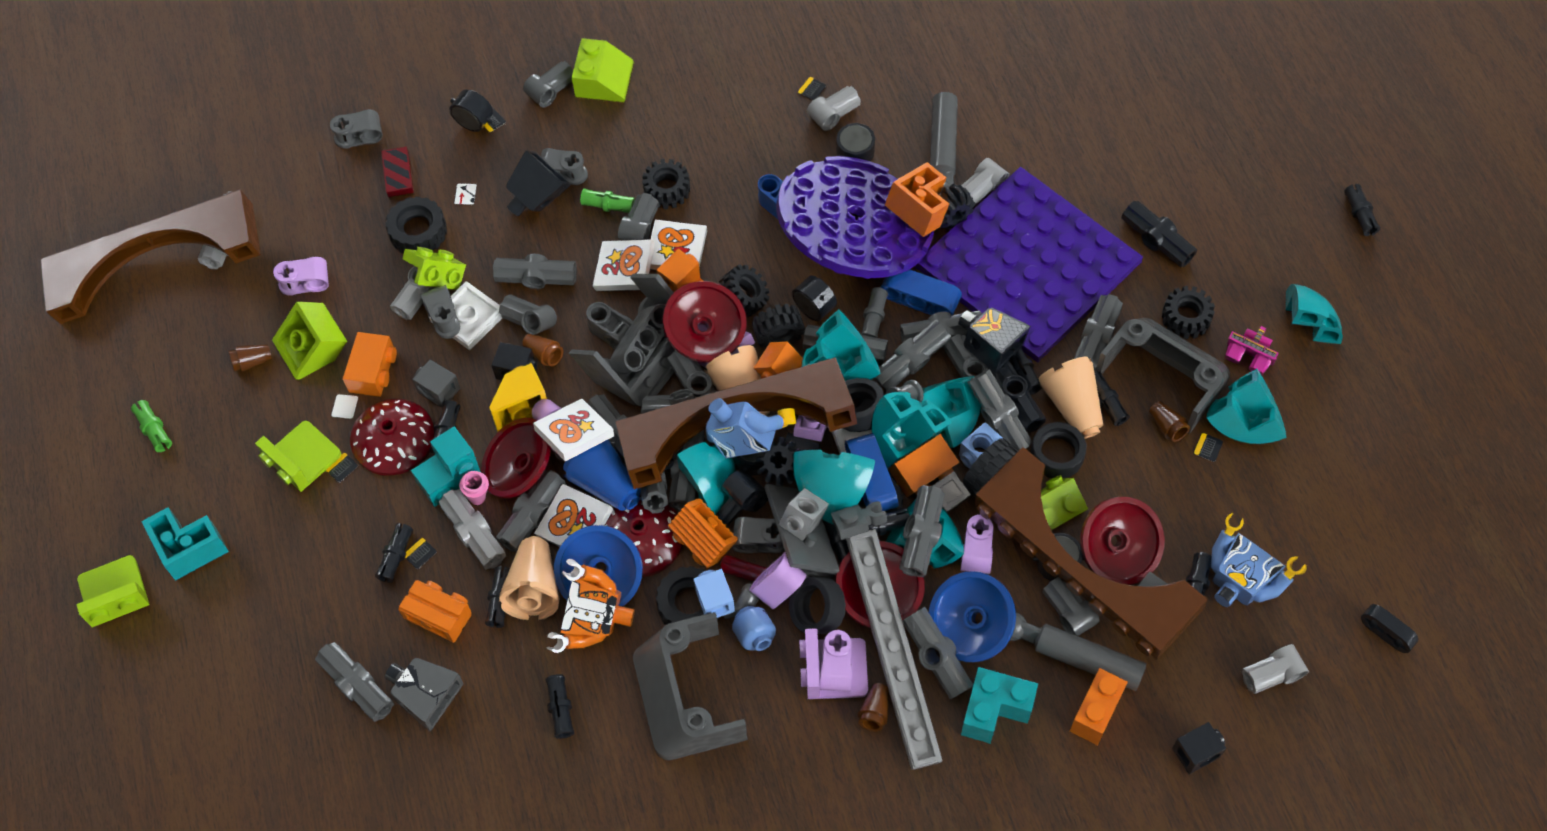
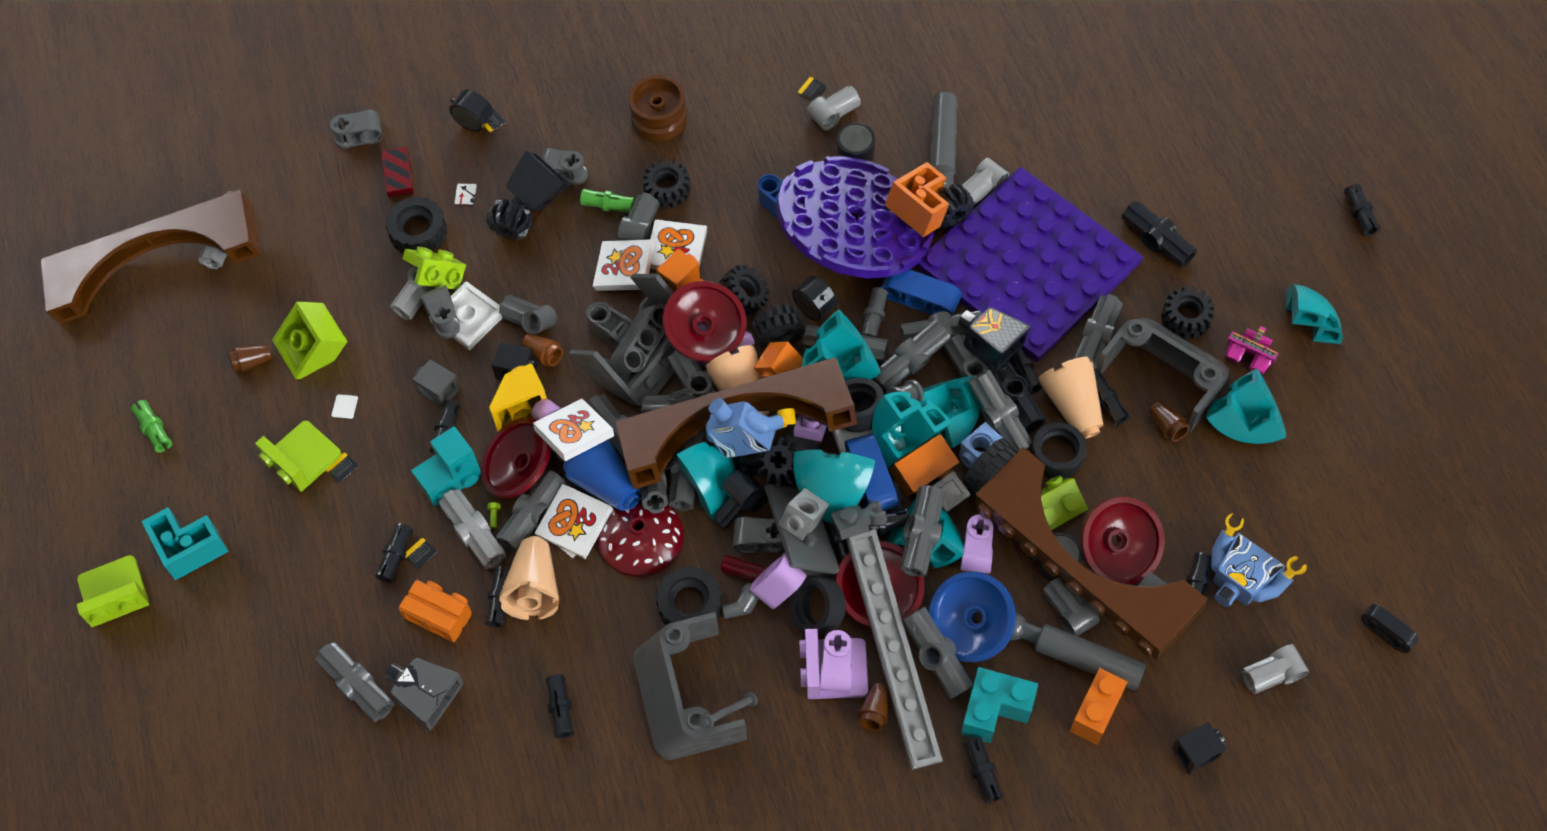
lavender piece [273,257,329,296] -> none
orange brick [343,332,397,397] -> none
dark red dish [350,399,435,476] -> none
bright pink cone [460,471,489,505] -> none
dark grey piece [493,254,577,289] -> none
dark grey piece [523,61,573,107] -> none
torso [547,559,635,653] -> none
blue dish [554,525,643,607] -> none
lime slope [572,38,634,102] -> none
orange brick [668,498,738,568] -> none
light blue brick [693,569,735,618] -> none
medium blue head [732,606,776,651] -> none
black sticker [1194,433,1223,462] -> none
none -> black gear [486,199,533,240]
none -> lime piece [487,502,501,529]
none -> reddish brown wheel [629,75,687,142]
none -> dark grey axle [699,692,757,730]
none -> black pin [963,738,1004,804]

